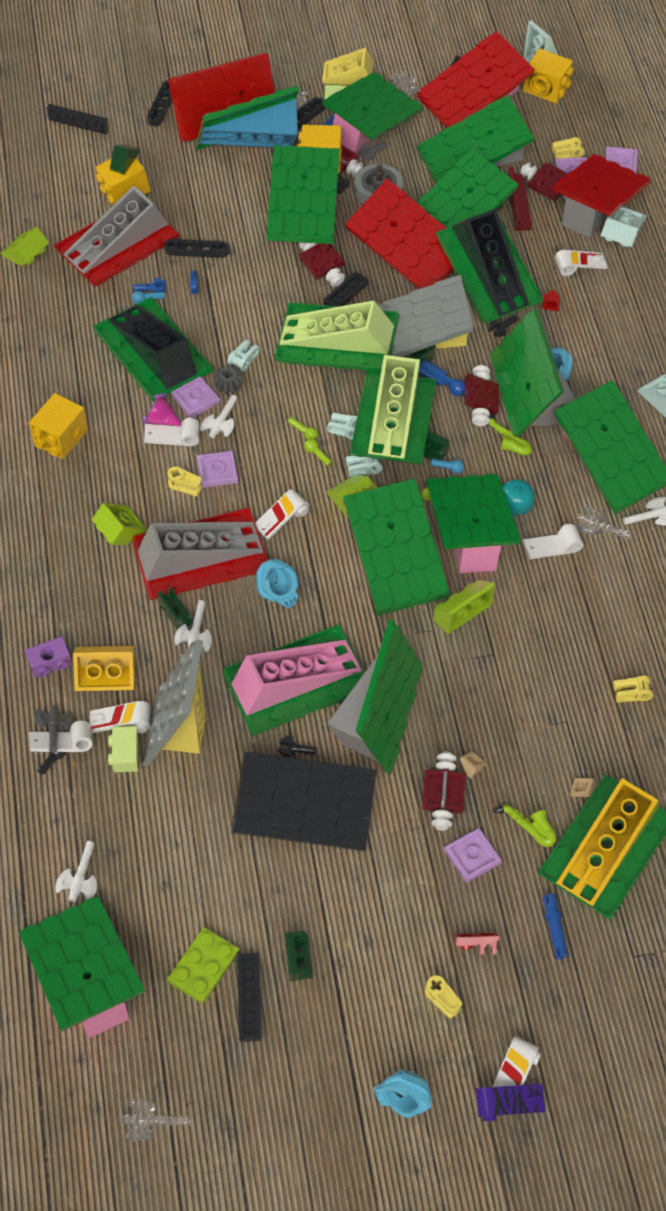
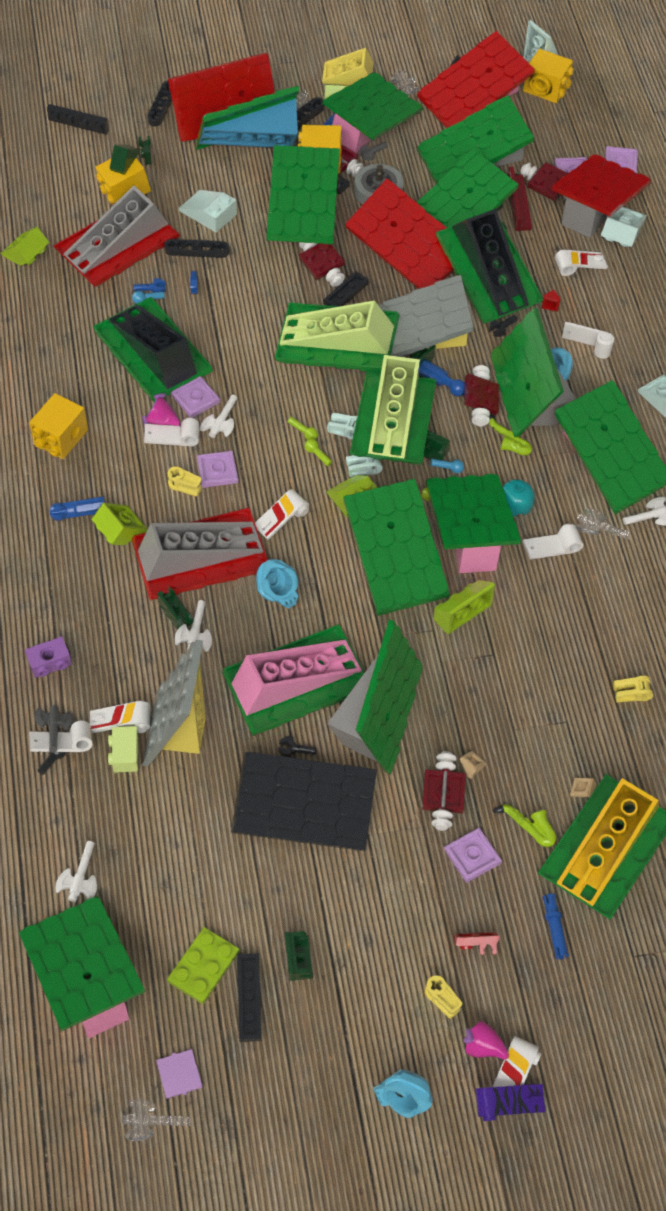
yellow slope [73,646,135,691] -> none
dark grey gear [213,365,243,395] -> none
light aqua piece [227,340,260,372] -> none
light yellow piece [552,137,585,158] -> none
none -> blue piece [49,496,104,521]
none -> dark green plate [138,136,152,165]
none -> lavender piece [156,1049,202,1099]
none -> light aqua slope [178,190,237,233]
none -> dark pink hat [464,1021,509,1060]
none -> white door [562,322,614,359]

